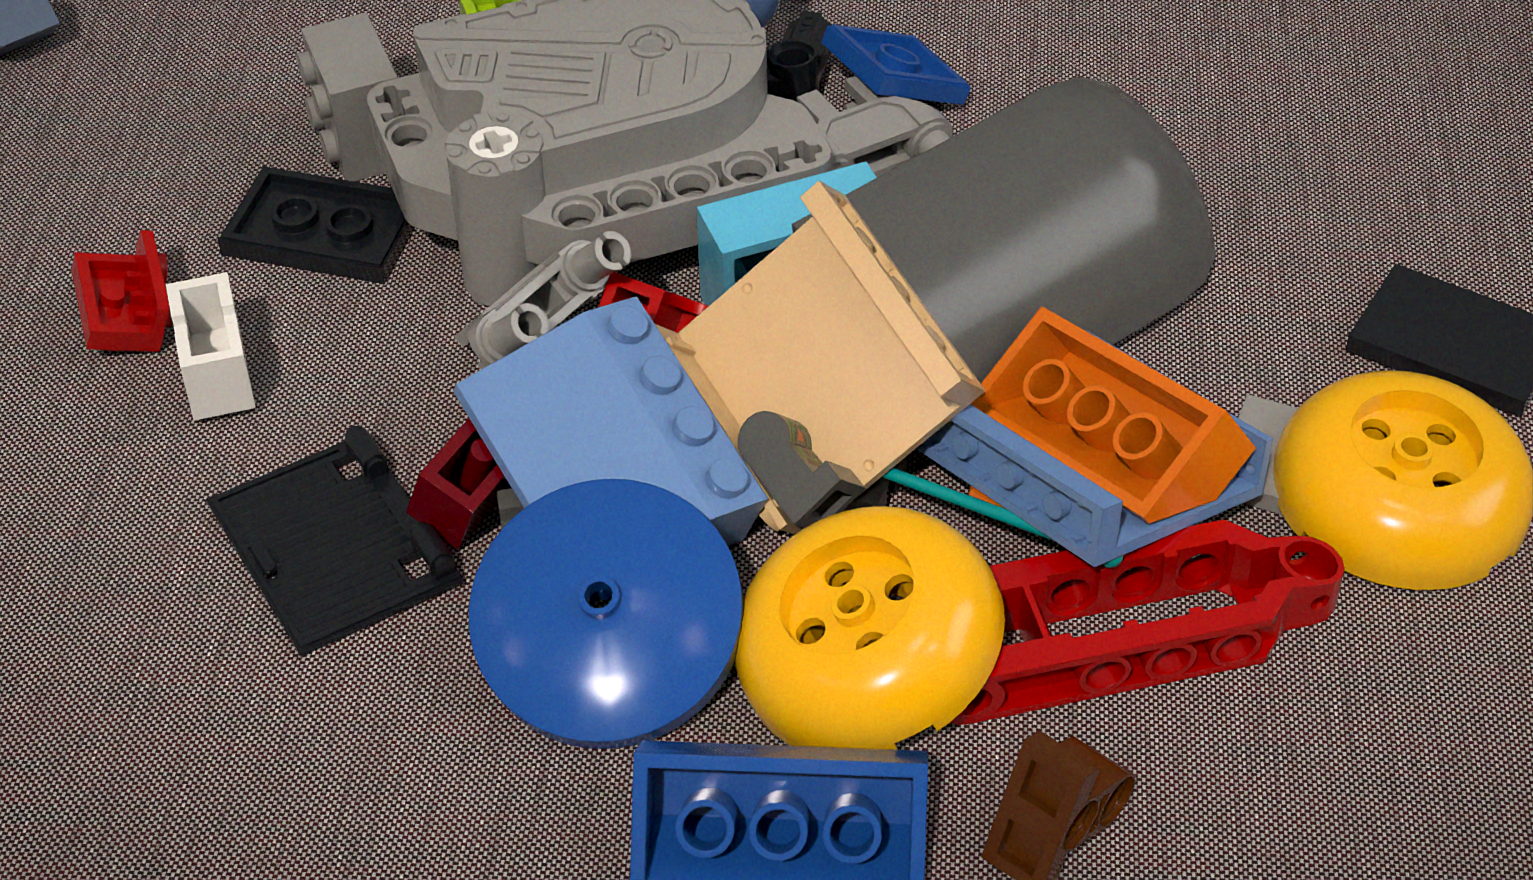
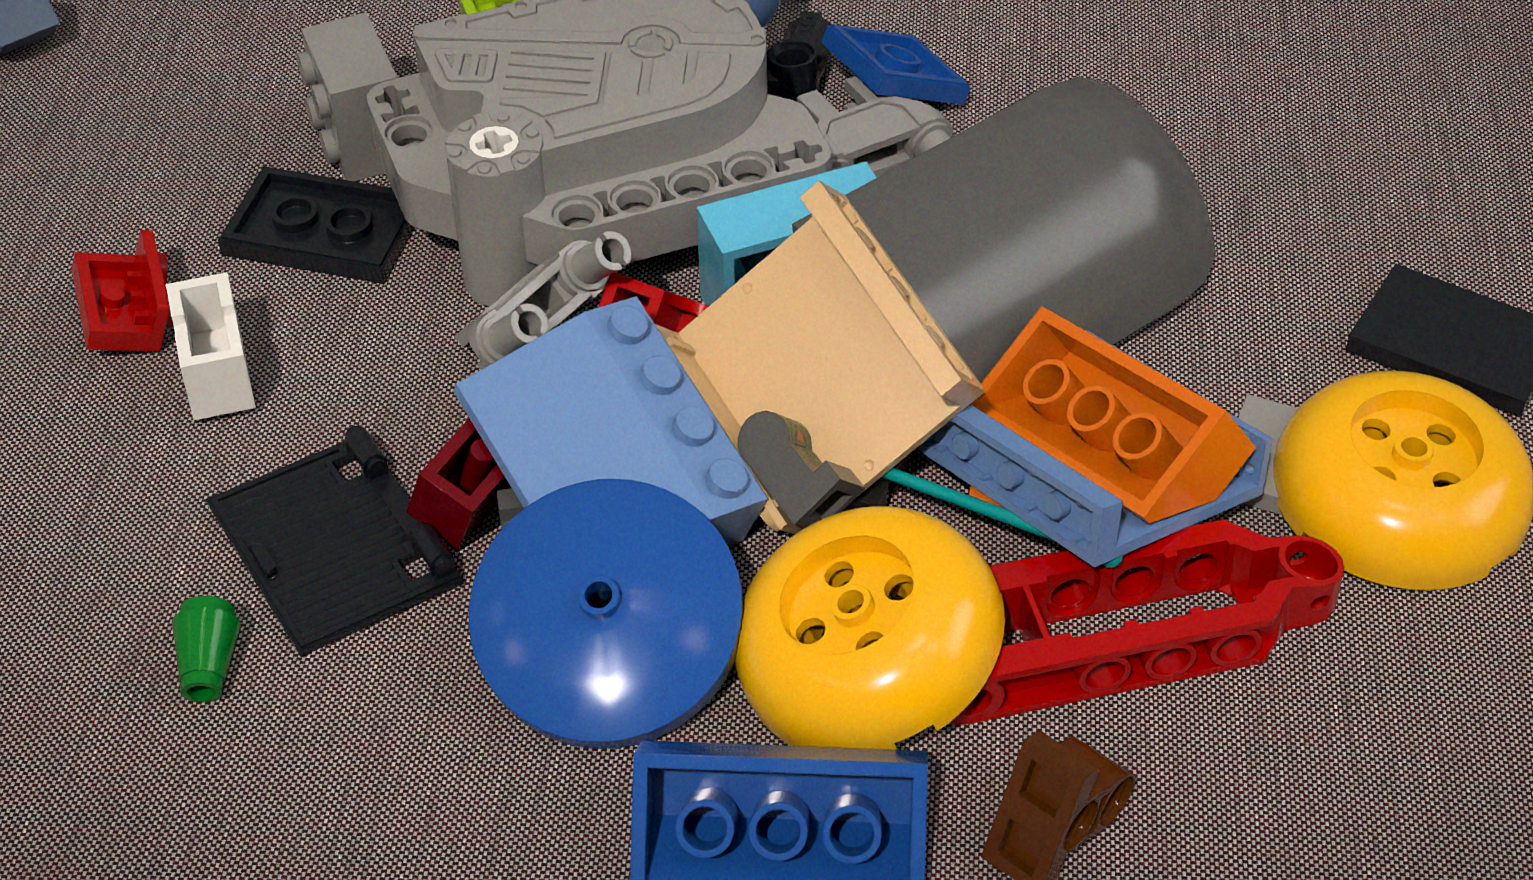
none -> green cone [172,596,241,703]

